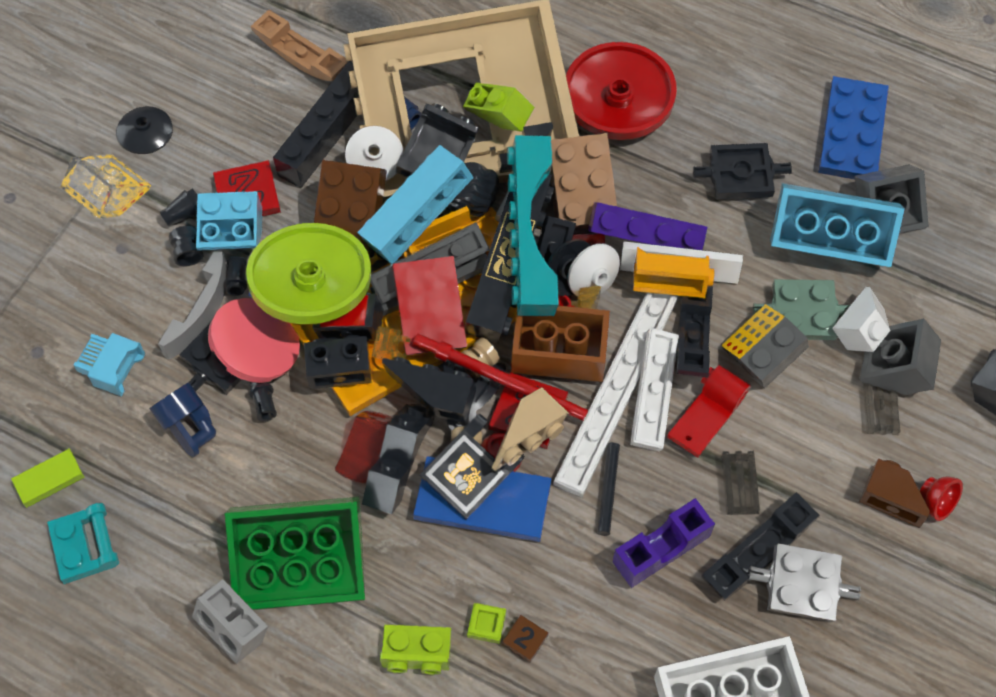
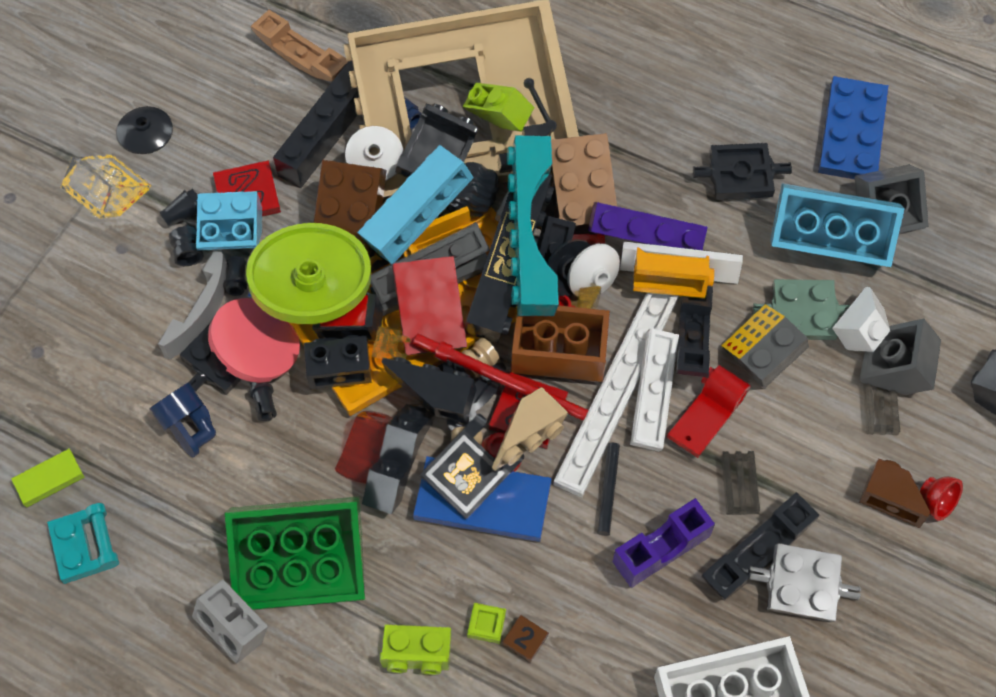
medium azure piece [73,333,145,396] -> none
red dish [566,42,677,140] -> none
none -> black hinge [523,78,557,132]

